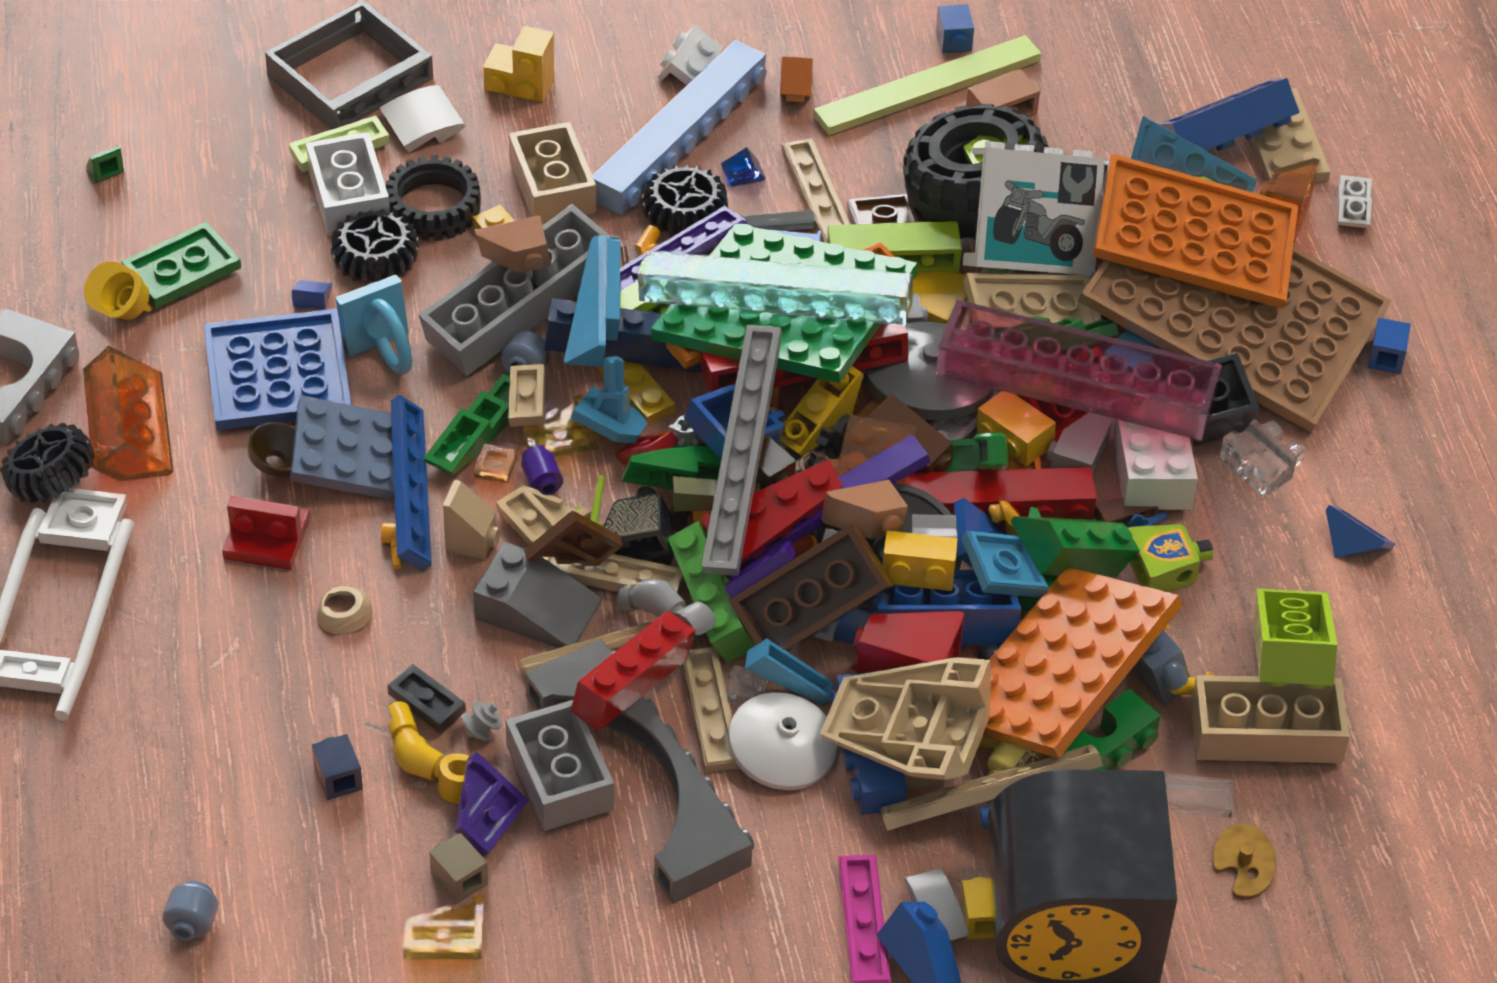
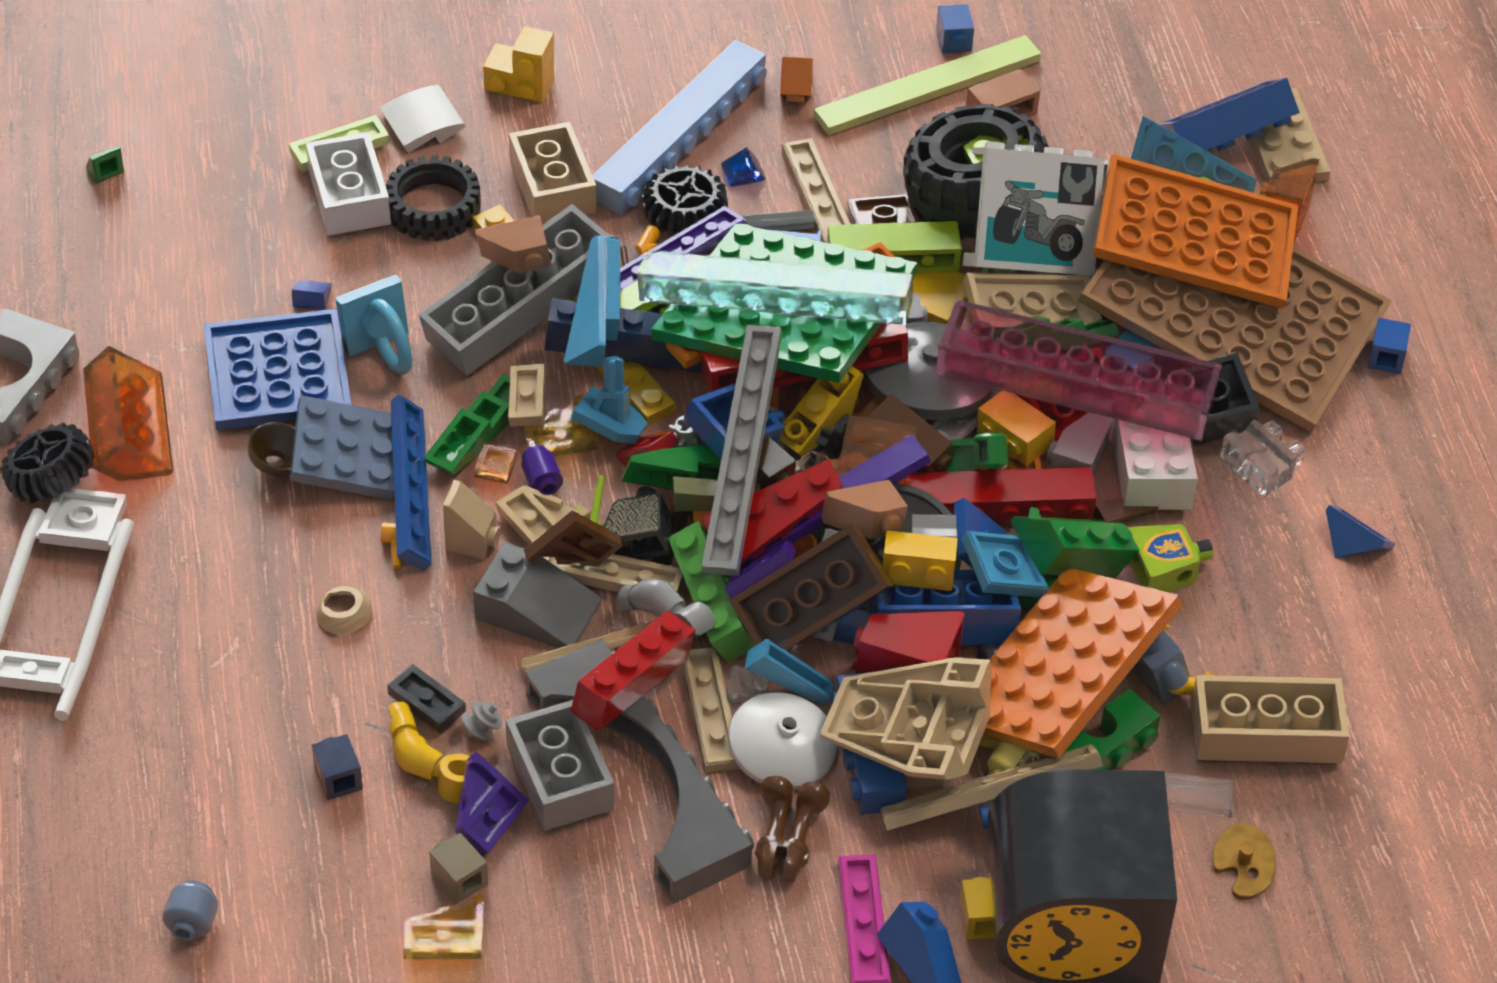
yellow piece [84,261,152,320] -> none
plate [121,221,241,308] -> none
red bracket [222,496,310,570] -> none
dark grey window [265,0,433,130] -> none
black gear [330,209,419,285] -> none
sand blue head [501,331,550,375] -> none
white bracket [657,25,723,85] -> none
light grey slope [904,868,970,943] -> none
light orange arm [988,501,1020,536] -> none
blue hand [1127,512,1168,528] -> none
lime brick [1253,588,1338,689] -> none
white slope [1337,175,1372,228] -> none
none -> reddish brown piece [755,776,830,883]

